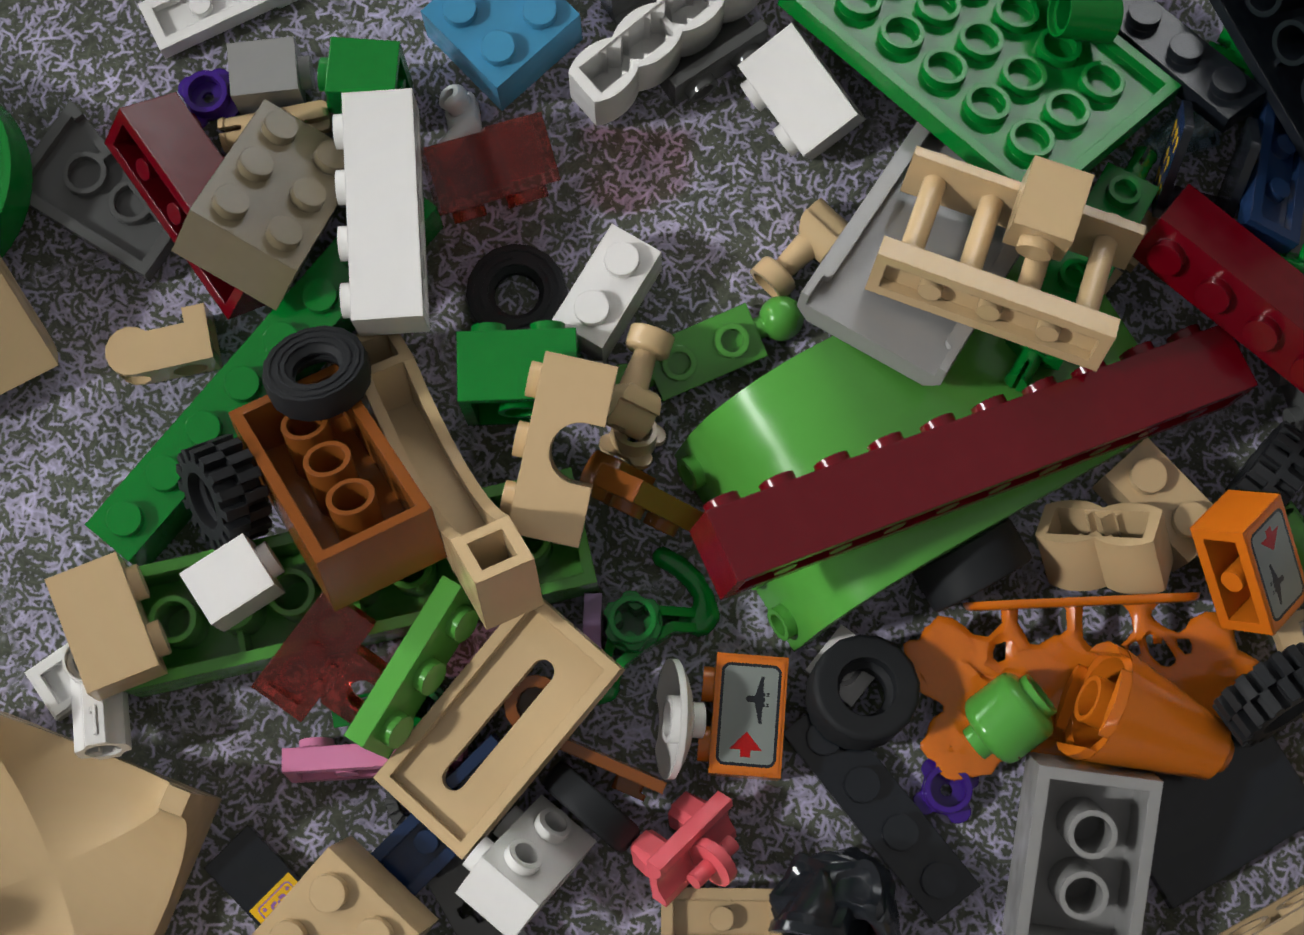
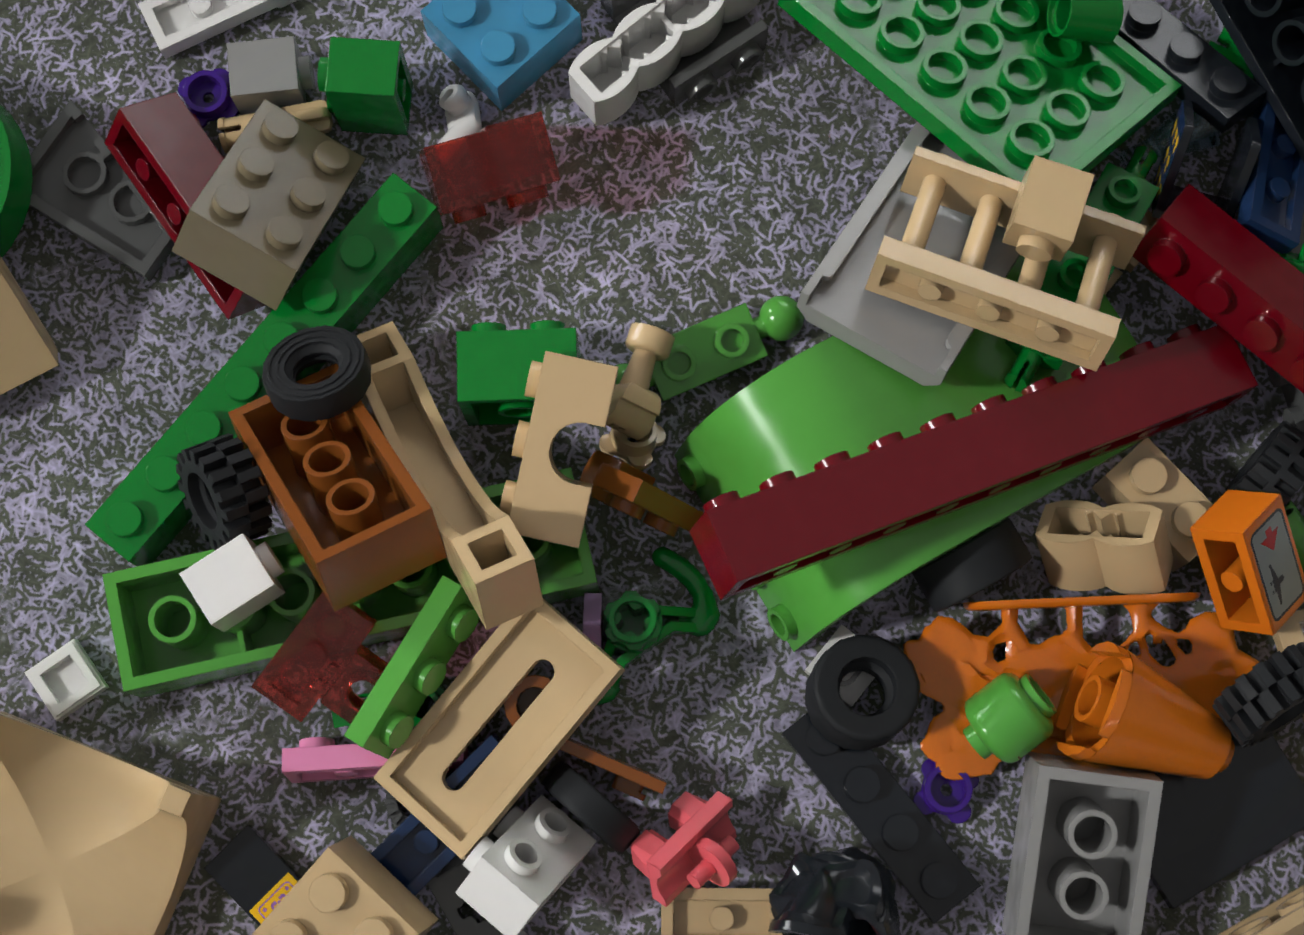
tan brick [44,551,172,701] -> none
white piece [62,643,132,760] -> none
tan leg [105,303,223,385] -> none
white brick [332,88,430,336] -> none
black tyre [465,244,568,330] -> none
white brick [552,224,662,363] -> none
white dish [655,658,706,780] -> none
brick [697,652,789,781] -> none
white brick [737,23,866,160] -> none
tan leg [750,198,848,297] -> none

